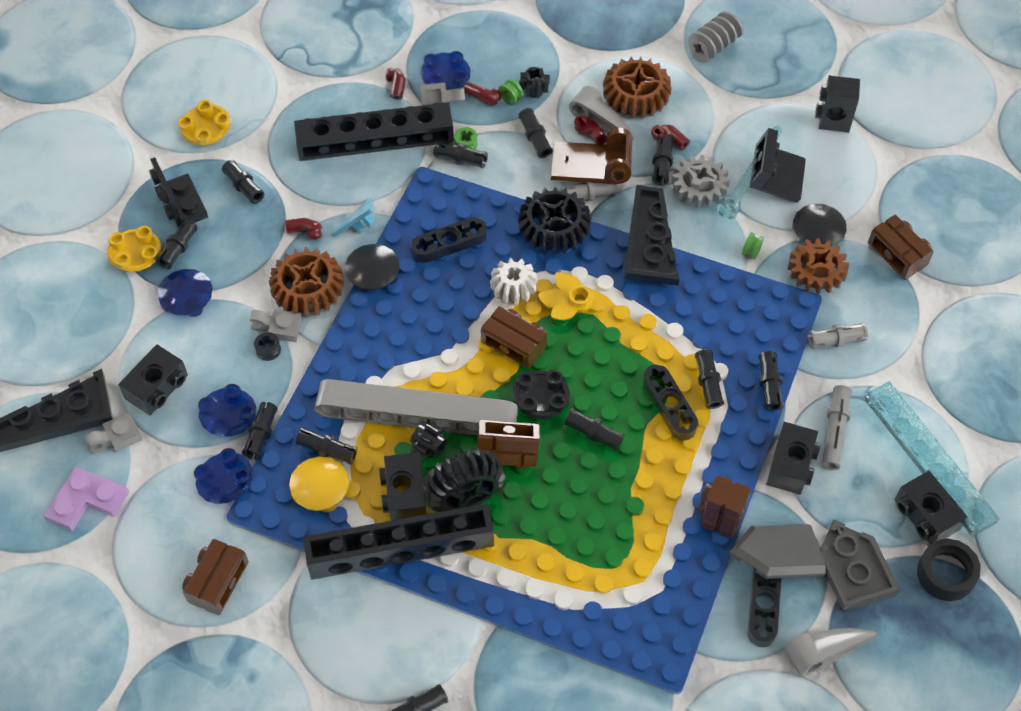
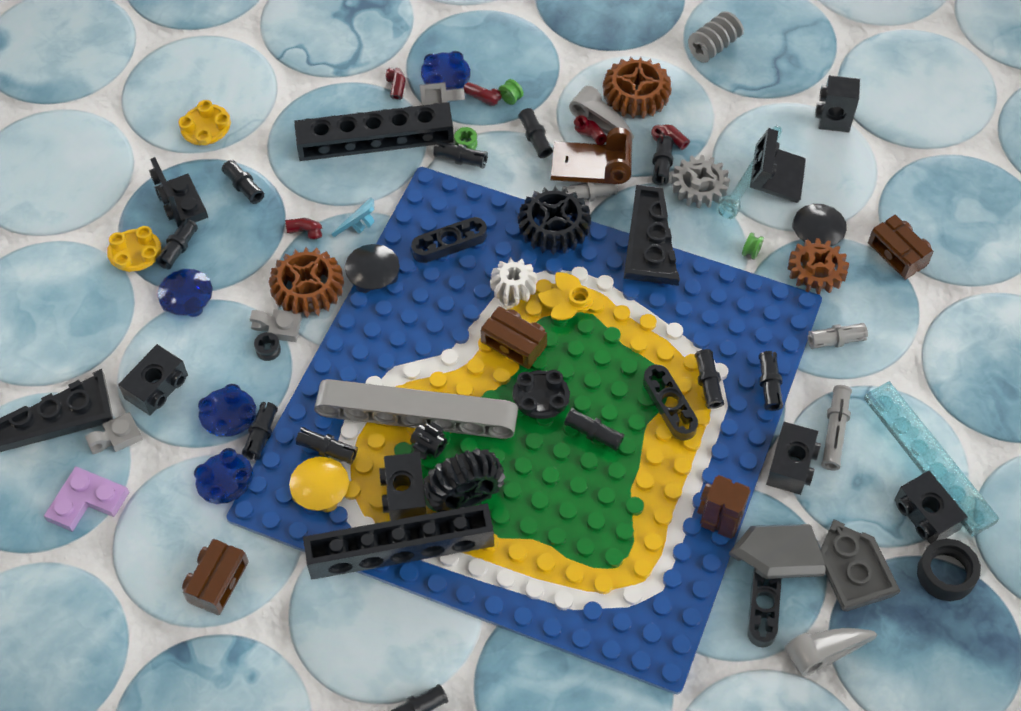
reddish brown brick [476,420,540,469] -> none
black gear [519,67,550,98] -> none

